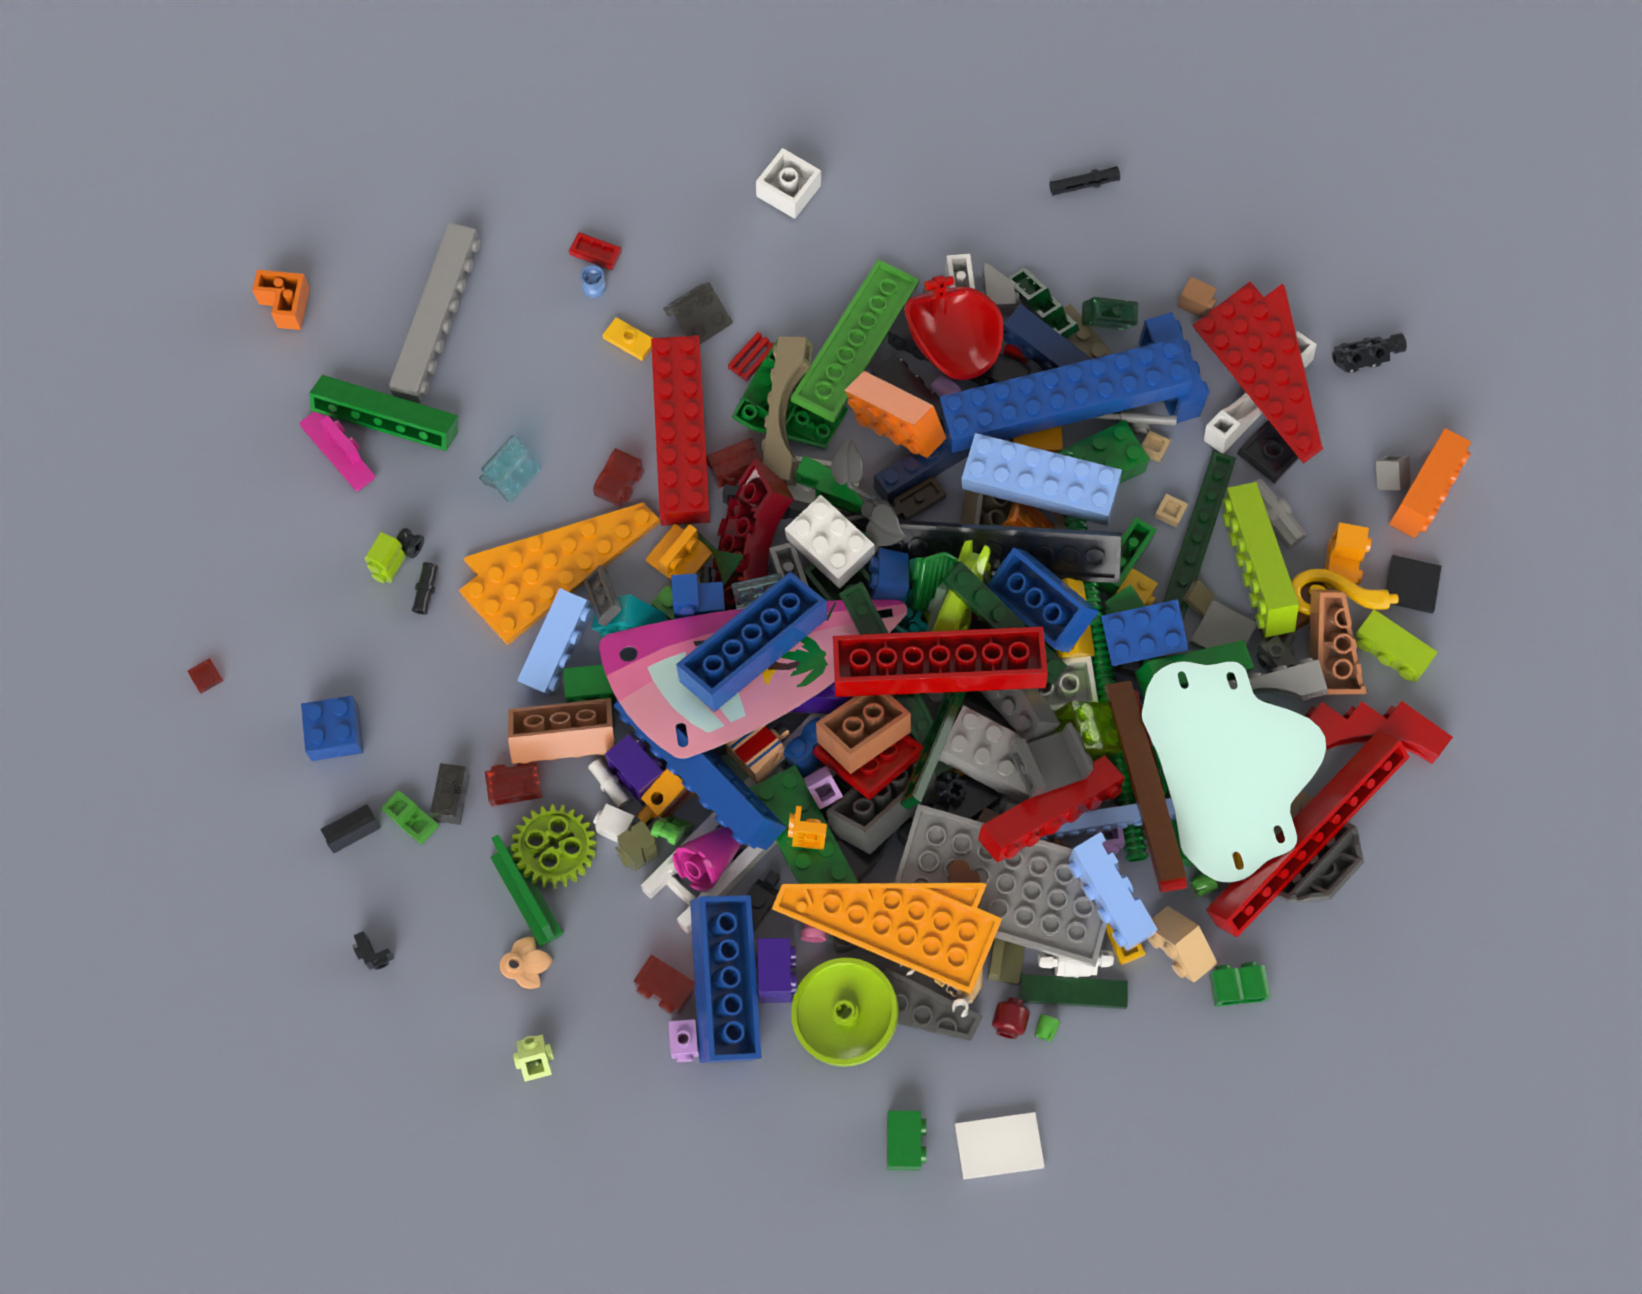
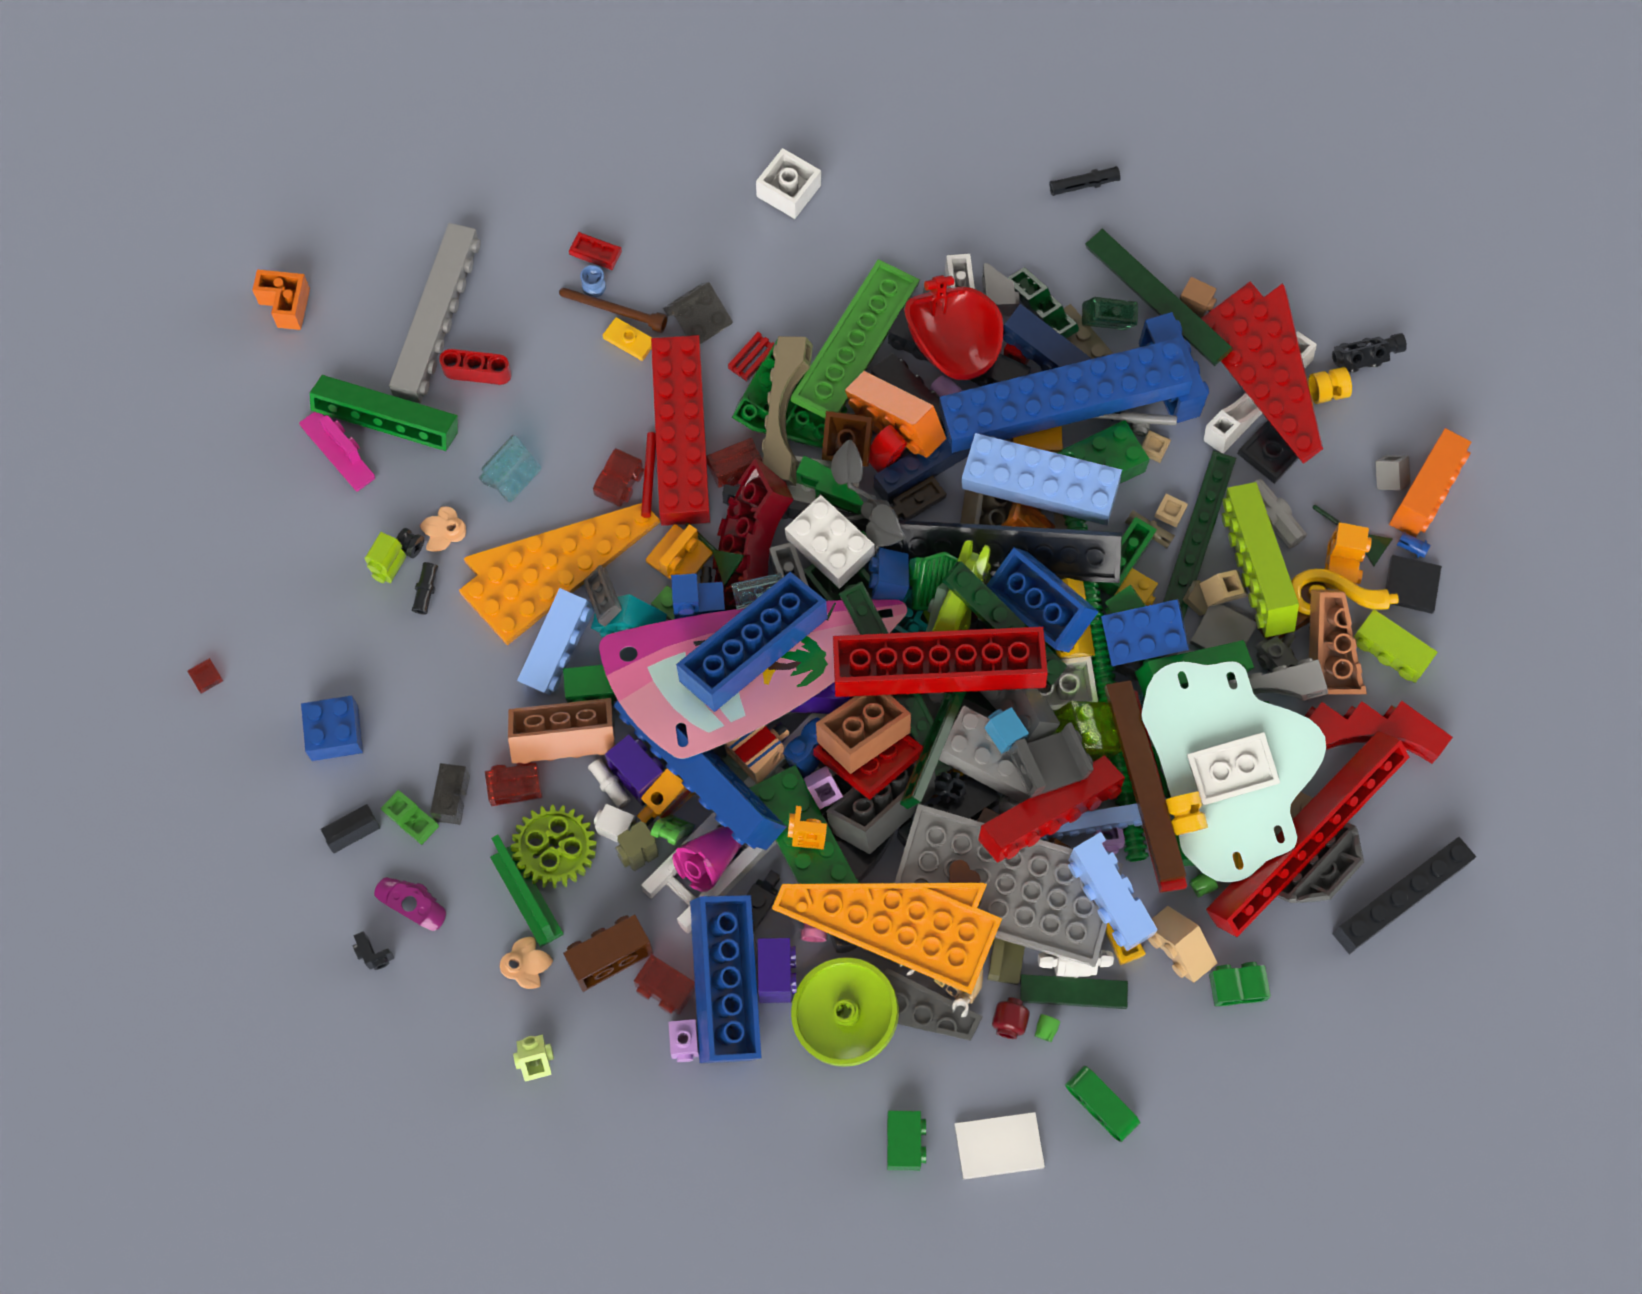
none -> magenta piece [374,877,446,931]
none -> light nougat plate [420,506,466,552]
none -> red beam [439,349,512,385]
none -> reddish brown piece [559,288,668,333]
none -> reddish brown brick [563,914,653,992]
none -> red bar [641,432,656,518]
none -> reddish brown slope [822,411,874,467]
none -> red beam [869,424,908,473]
none -> dark azure brick [985,707,1029,754]
none -> green beam [1065,1066,1140,1142]
none -> dark green tile [1085,228,1232,367]
none -> dark tan pin [1125,510,1175,549]
none -> yellow wheel [1165,791,1208,836]
none -> white plate [1187,732,1280,805]
none -> tan slope [1199,570,1248,607]
none -> yellow wheel [1308,367,1352,404]
none -> dark green piece [1312,505,1393,567]
none -> black brick [1332,837,1476,955]
none -> blue pin [1397,532,1431,558]

